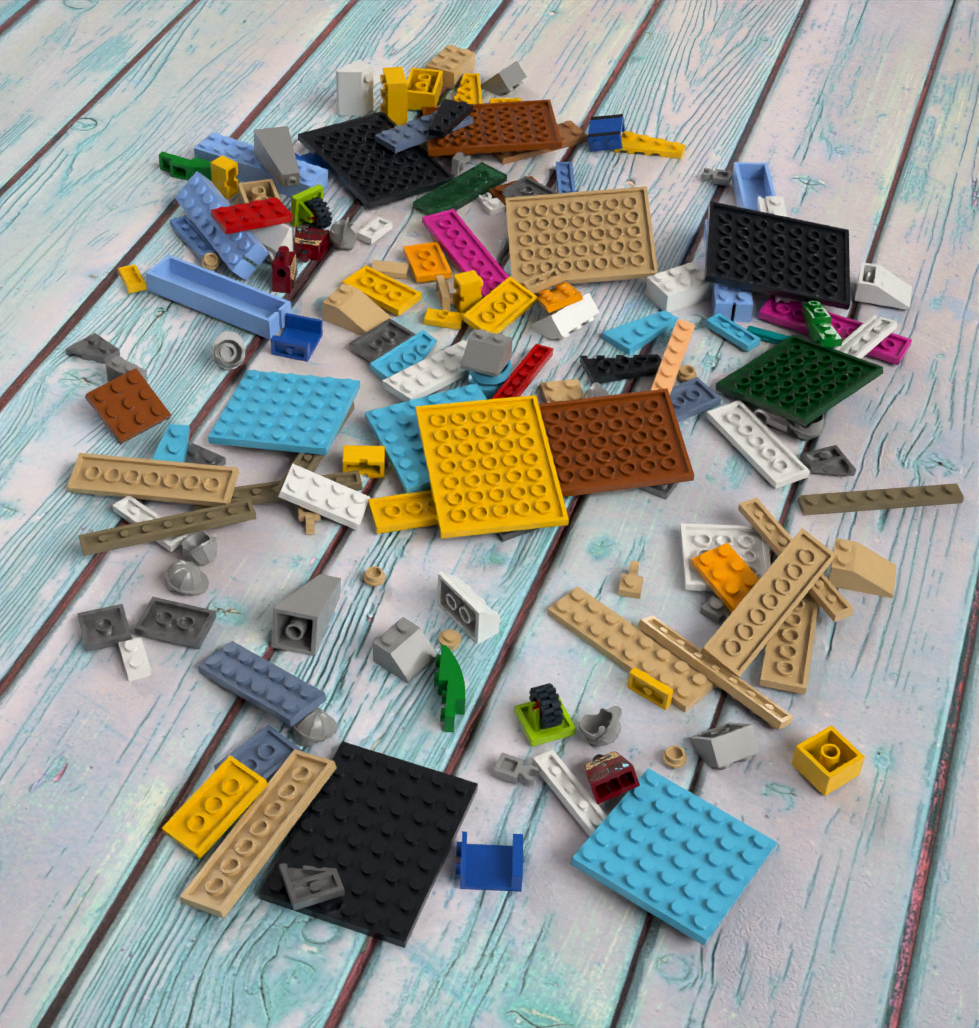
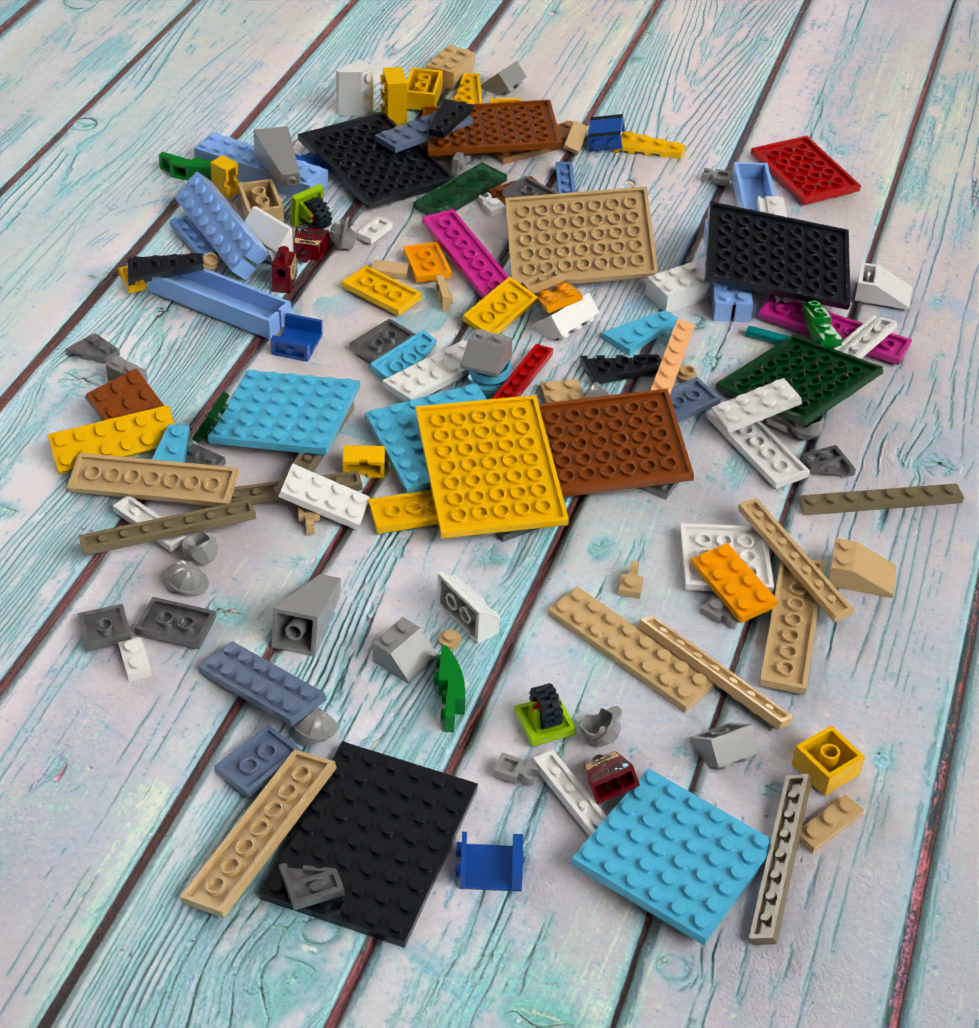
yellow plate [162,755,268,859] -> none
red plate [211,197,293,234] -> none
light grey piece [212,331,245,370] -> none
tan slope [323,283,391,335] -> none
tan plate [363,566,386,587] -> none
yellow plate [424,308,464,330] -> none
yellow brick [453,270,483,314] -> none
yellow plate [627,667,673,710] -> none
tan plate [663,745,687,768] -> none
tan plate [701,528,837,678] -> none
medium azure plate [705,313,761,352] -> none
none -> yellow plate [47,405,175,475]
none -> black wing [127,253,204,286]
none -> dark green plate [192,391,230,443]
none -> tan tile [563,120,589,155]
none -> white plate [712,378,802,433]
none -> dark tan plate [748,774,812,945]
none -> red plate [750,135,861,205]
none -> tan plate [799,794,864,854]

